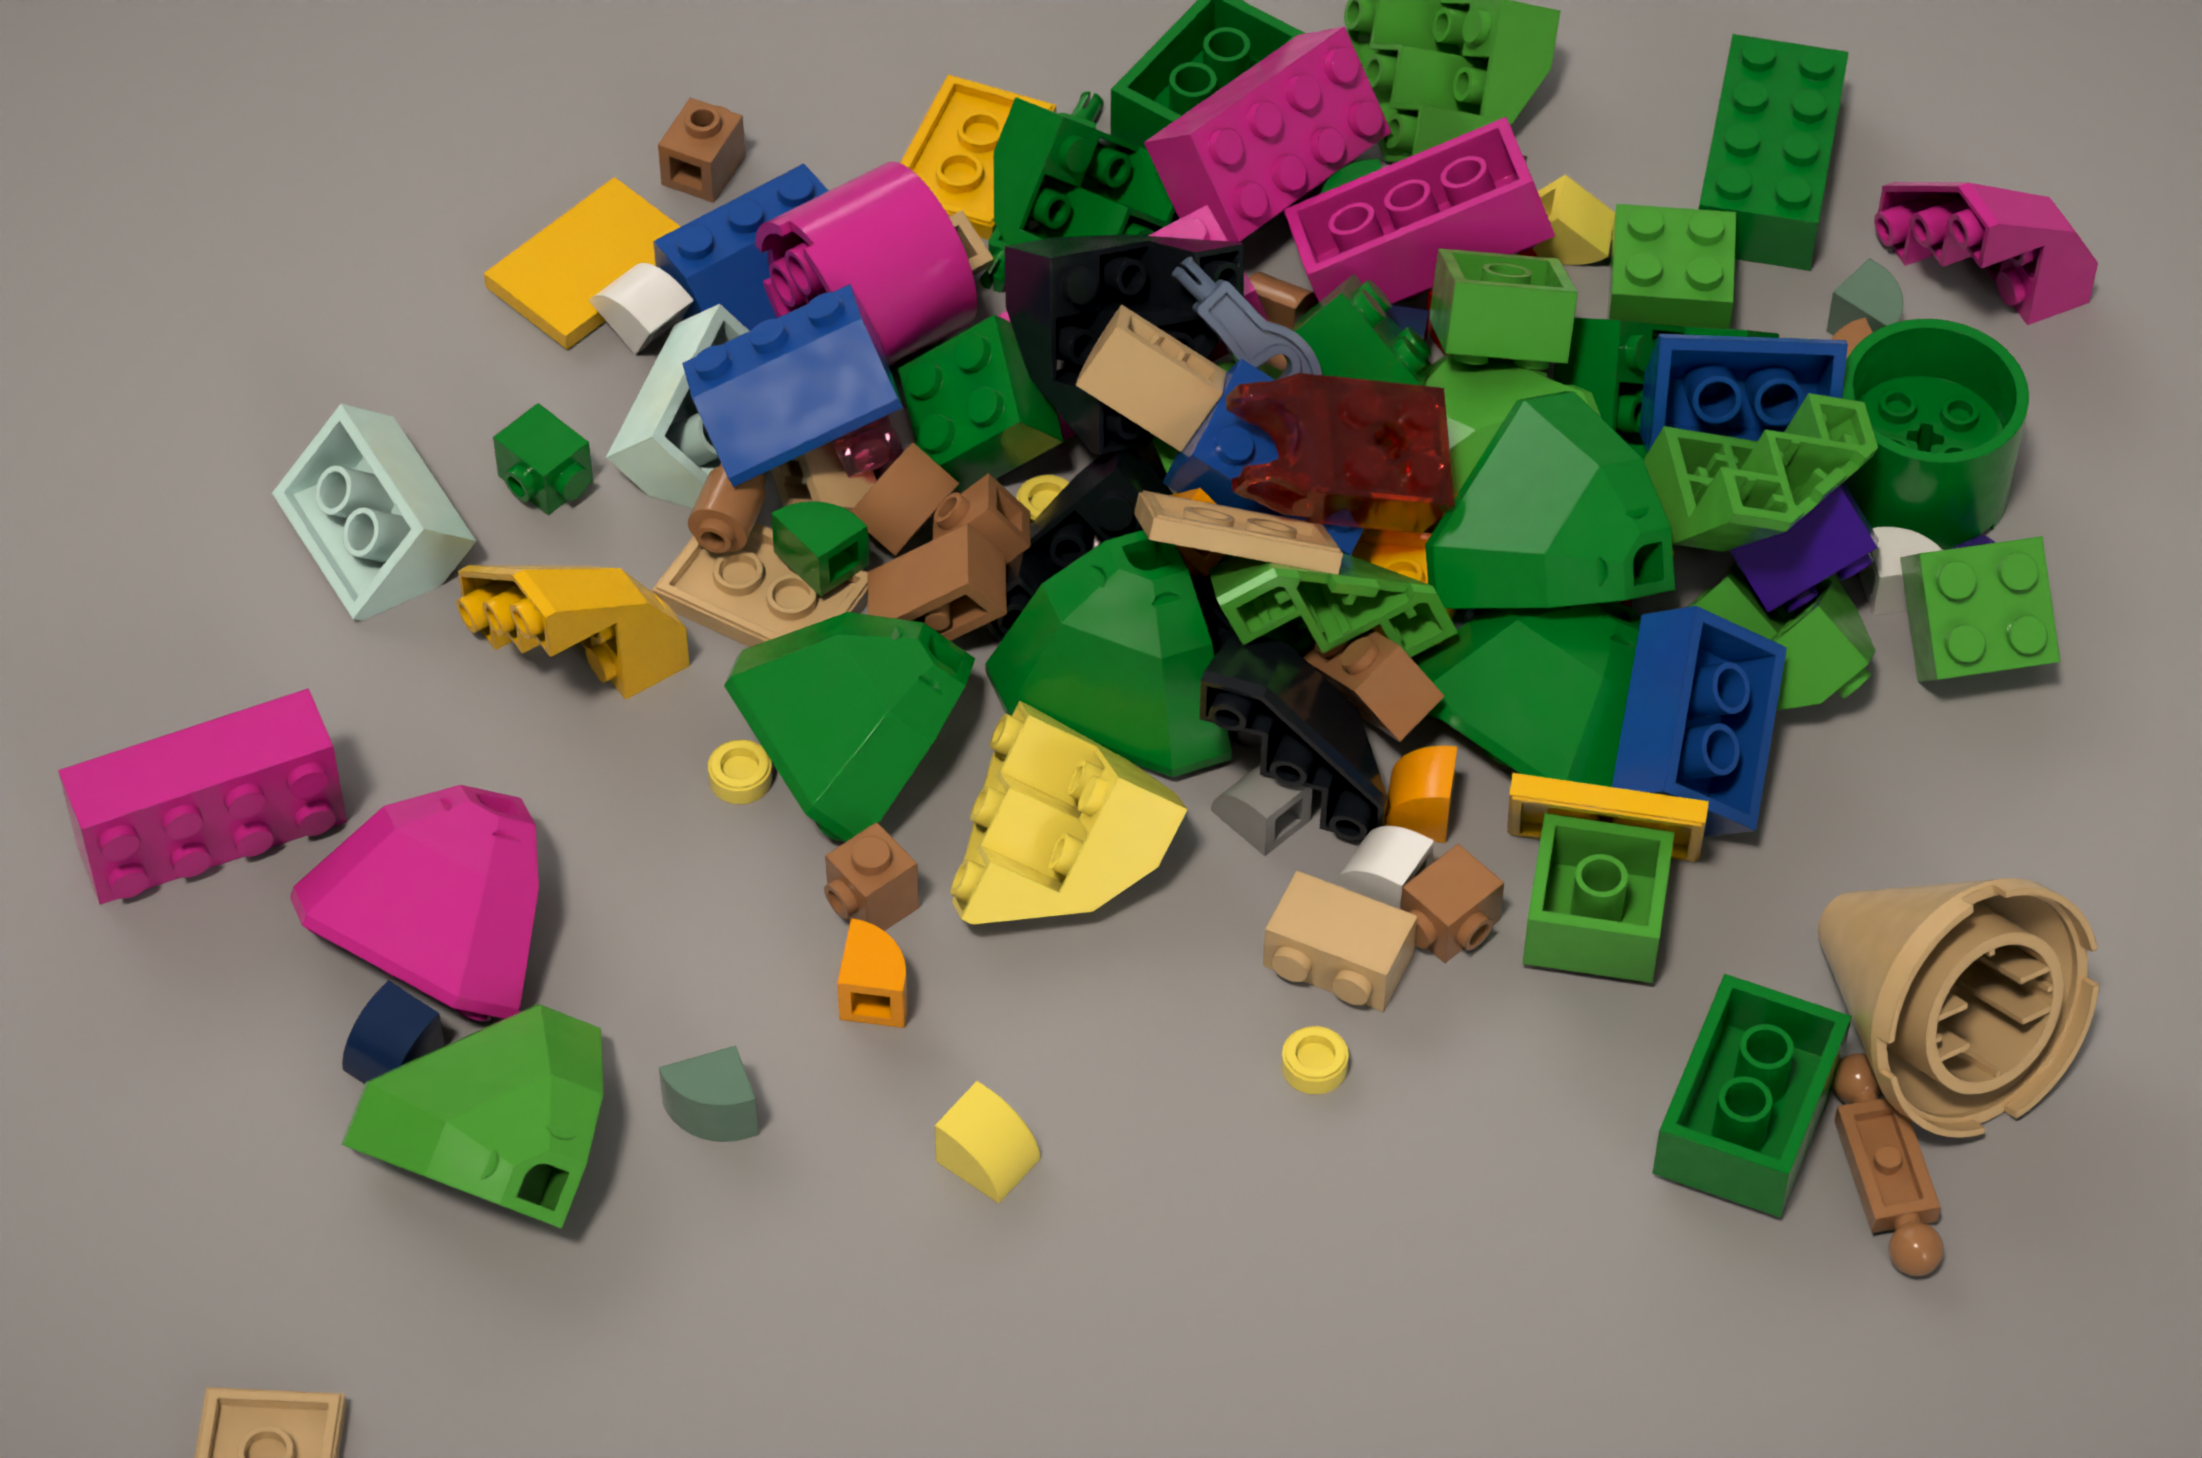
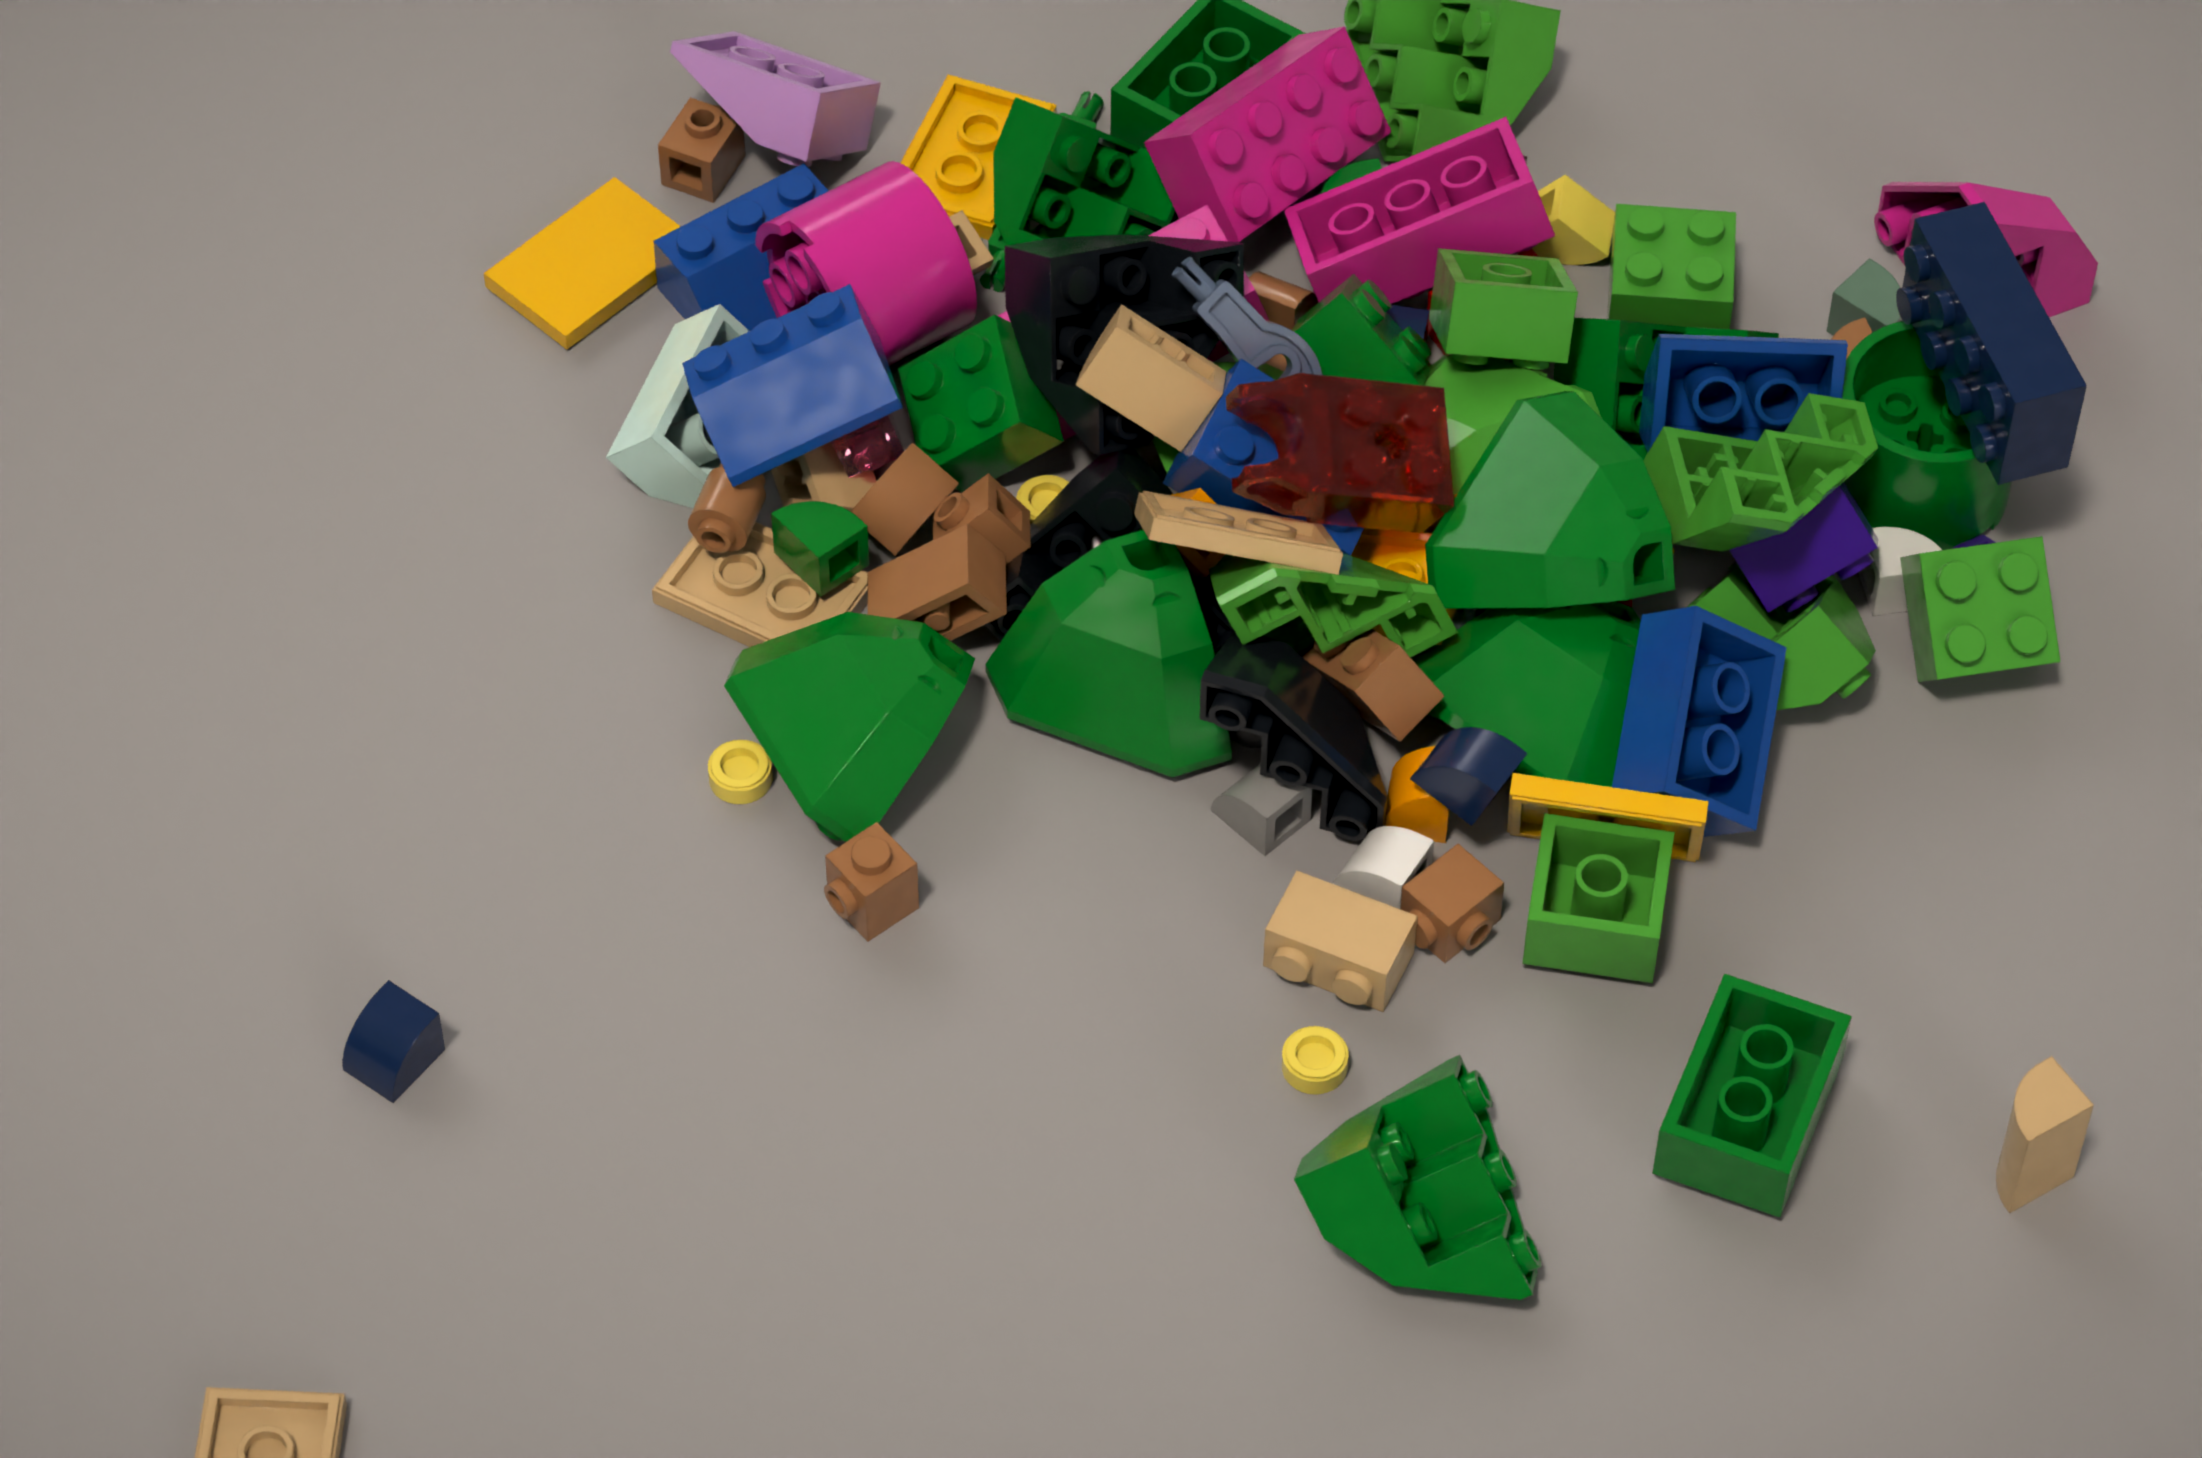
dark pink brick [58,688,347,905] -> none
light aqua slope [272,403,476,621] -> none
dark pink brick [290,785,539,1021] -> none
bright green brick [341,1004,603,1229] -> none
yellow brick [456,565,690,700] -> none
green brick [493,403,593,516] -> none
white brick [589,263,694,355] -> none
sand green brick [659,1045,759,1142] -> none
light orange brick [837,918,907,1028] -> none
light yellow brick [935,1081,1041,1204] -> none
light yellow brick [950,701,1188,925] -> none
green brick [1699,34,1849,271] -> none
tan cone [1818,878,2099,1138] -> none
medium nougat plate [1832,1053,1944,1276] -> none
none -> lavender slope [670,31,881,167]
none -> green brick [1294,1055,1542,1300]
none -> dark blue brick [1410,727,1528,826]
none -> dark blue brick [1896,202,2087,485]
none -> tan brick [1996,1056,2094,1214]

